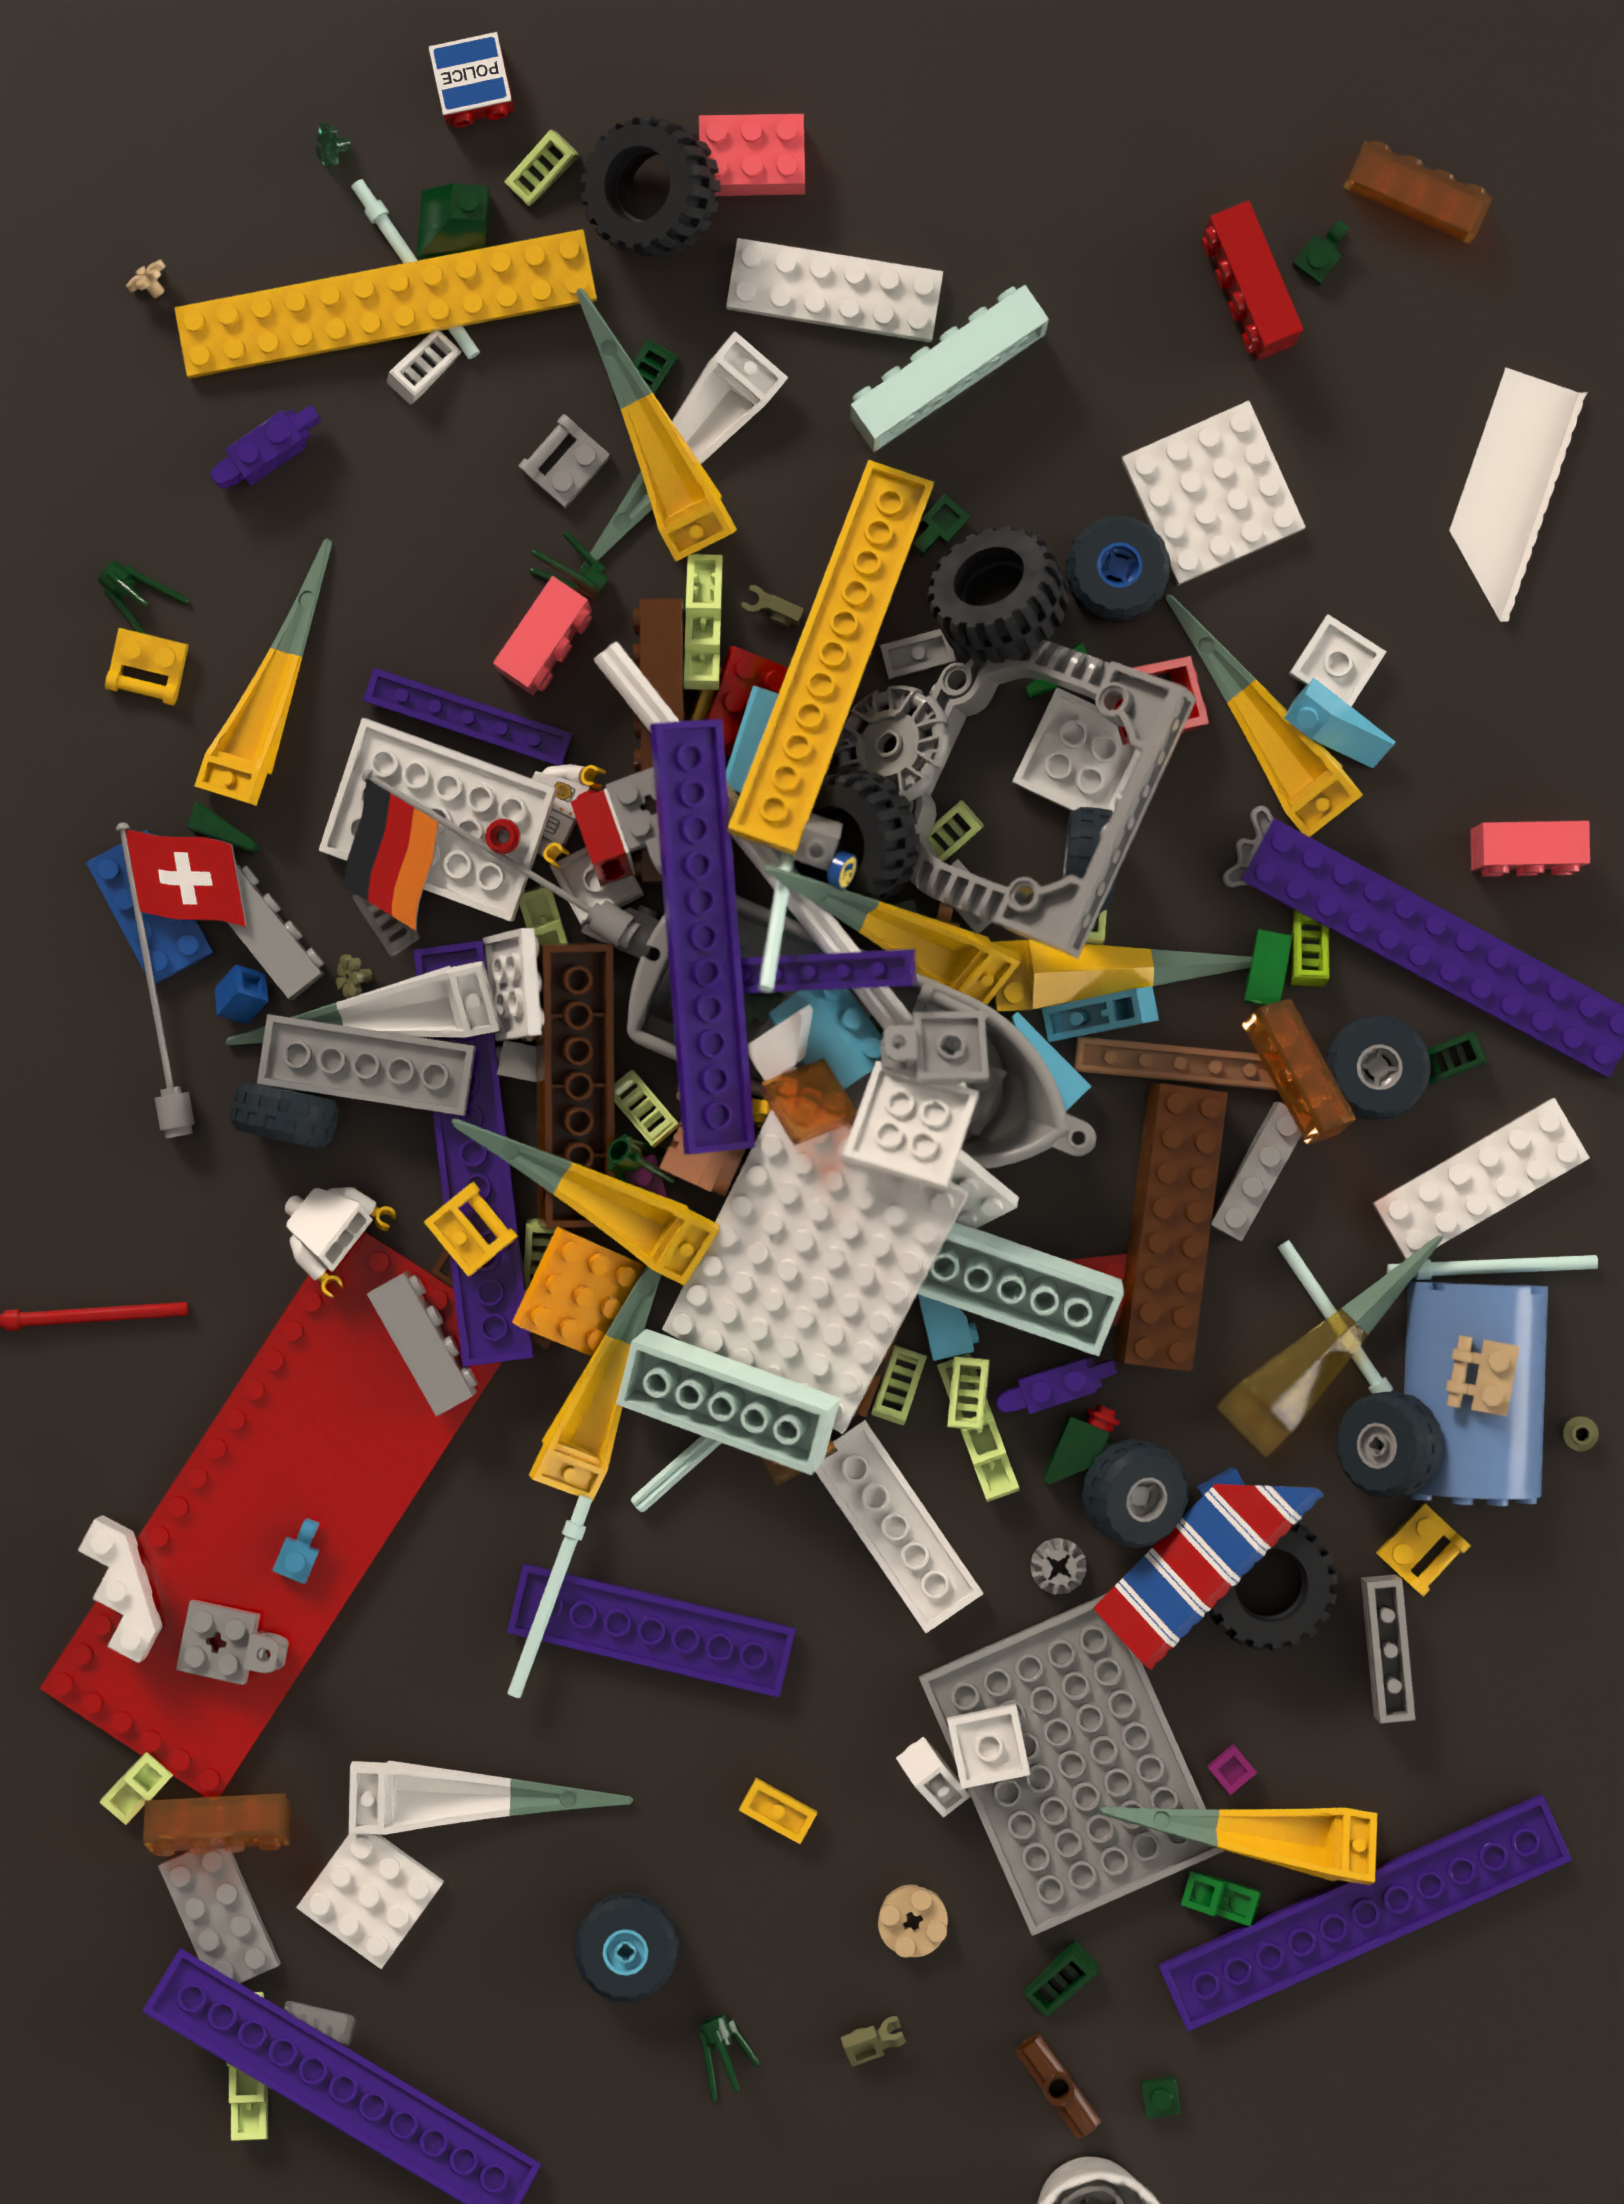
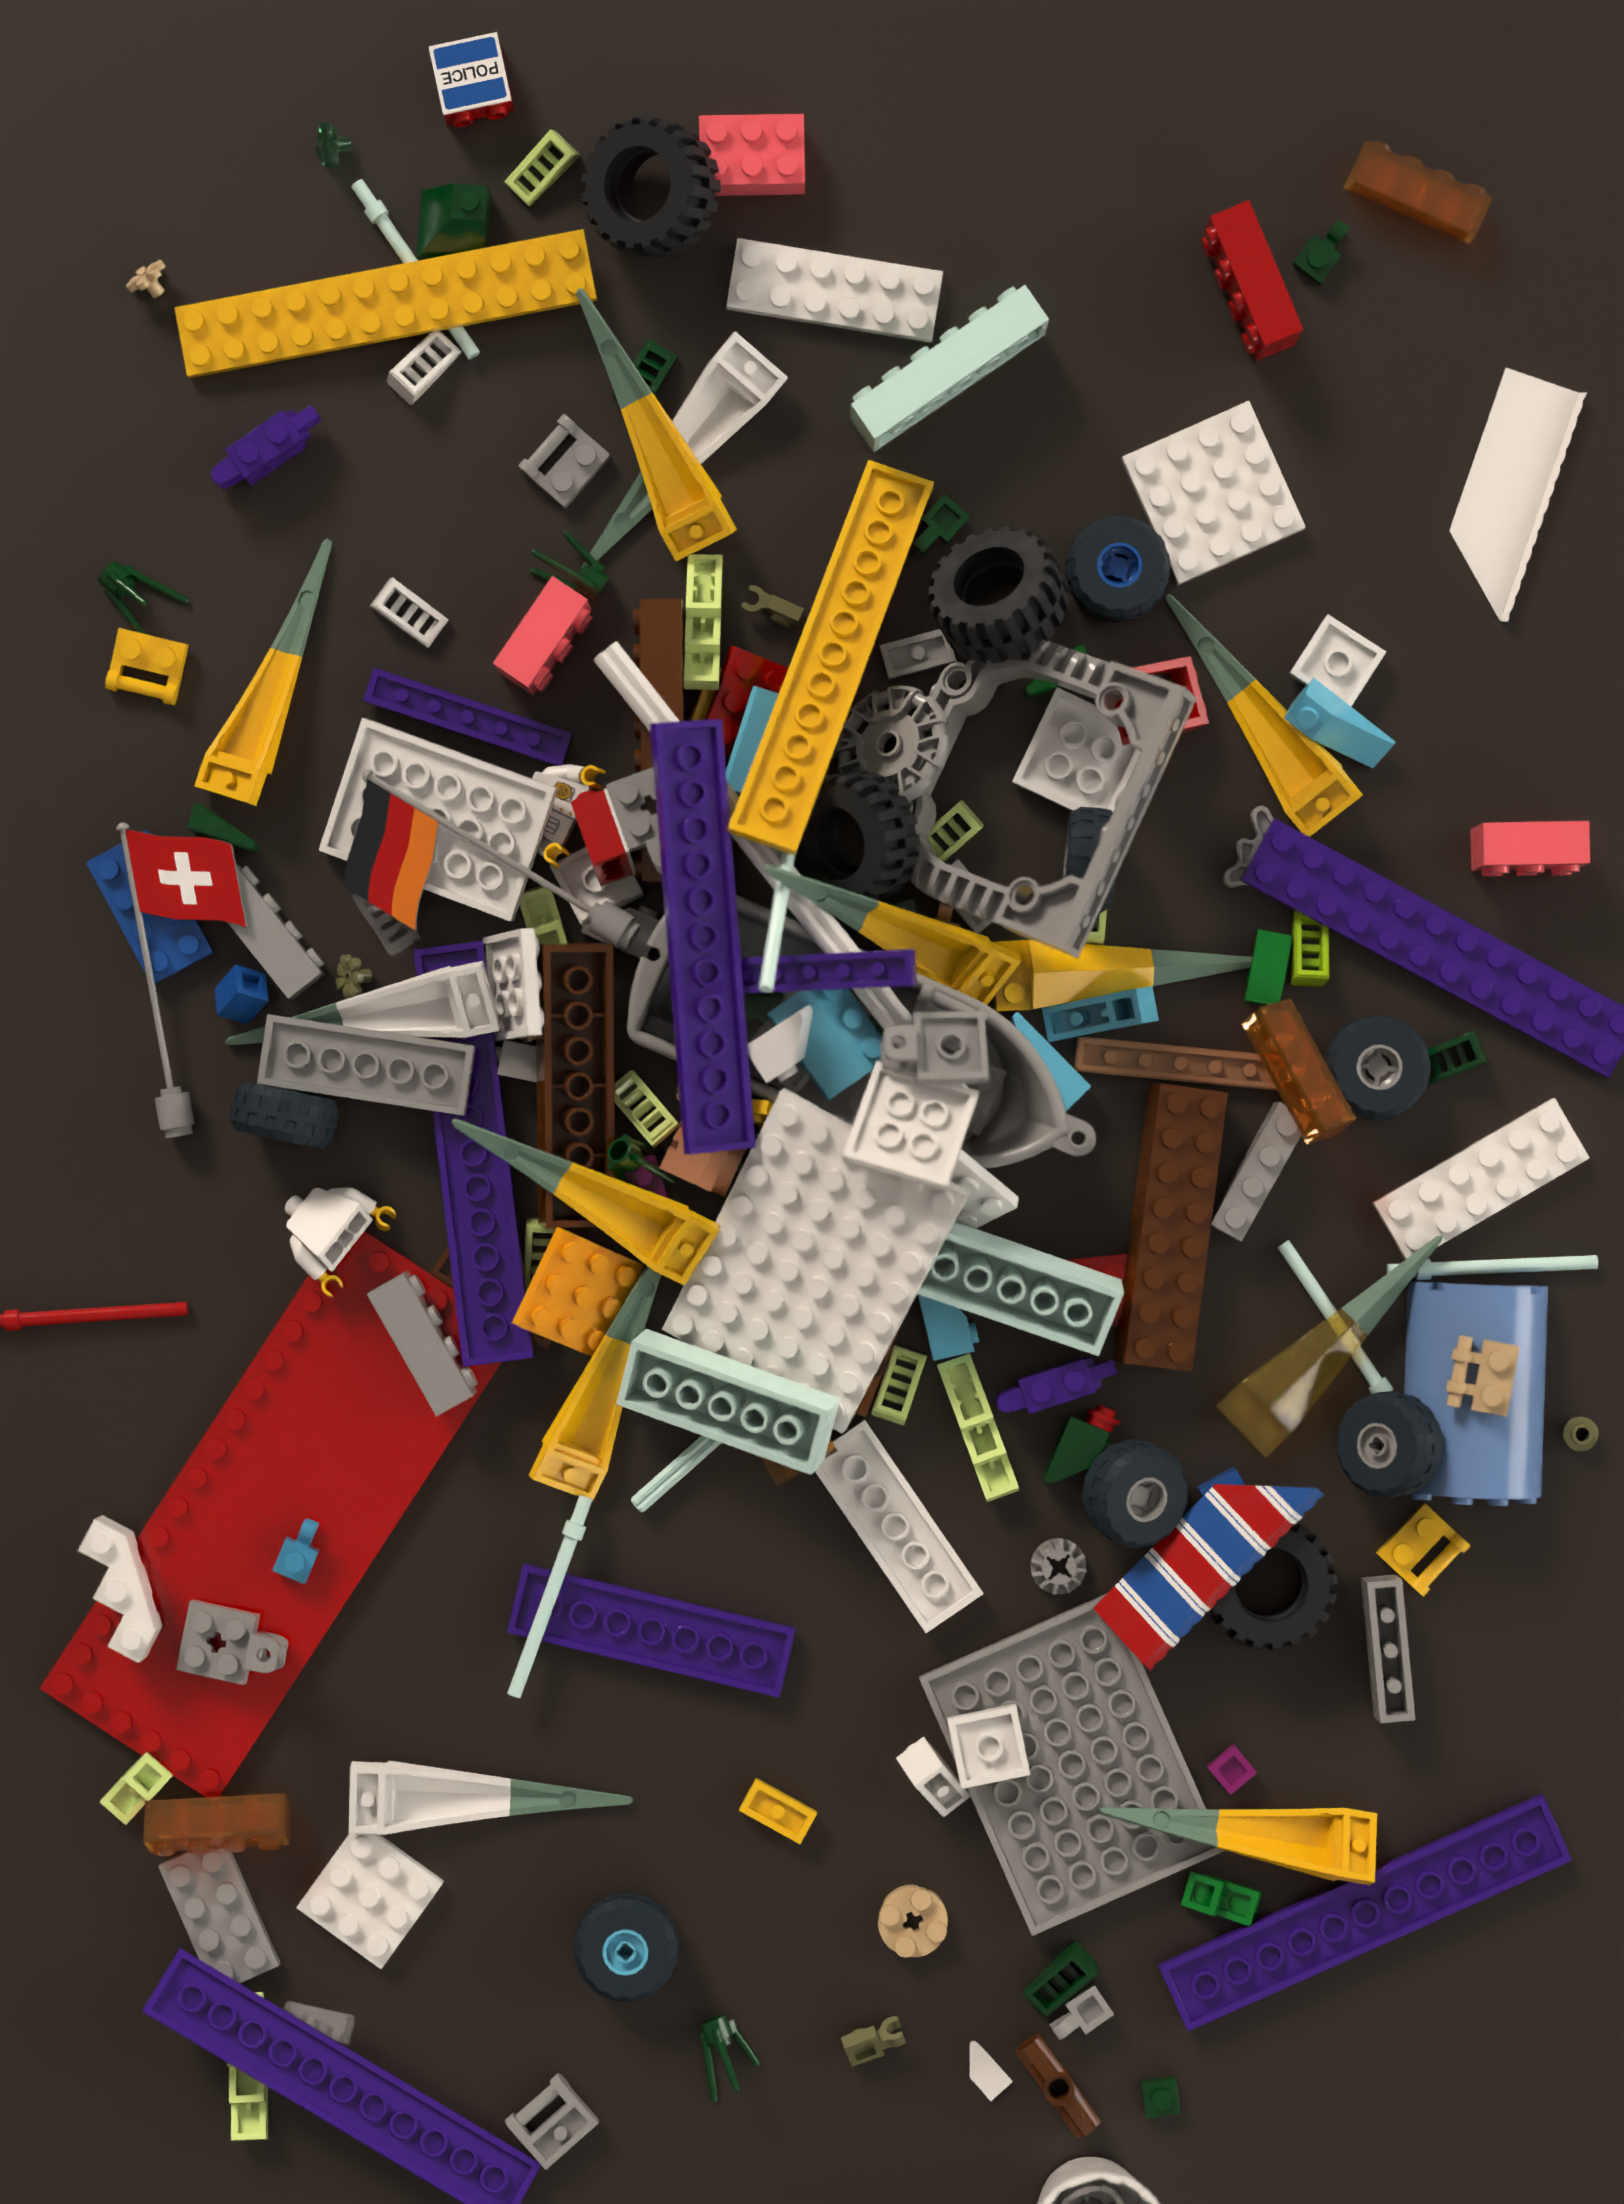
yellow plate [424,1182,518,1277] -> none
red plate [485,819,521,854] -> none
clear orange plate [760,1058,858,1145] -> none
light grey brick [794,813,843,871] -> none
blue tile [827,851,857,889] -> none
yellowish green slope [947,1356,990,1430] -> none
none -> white slope [370,577,449,648]
none -> light grey plate [505,2073,599,2170]
none -> white sticker [970,2041,1013,2101]
none -> light grey plate [1049,1983,1114,2040]

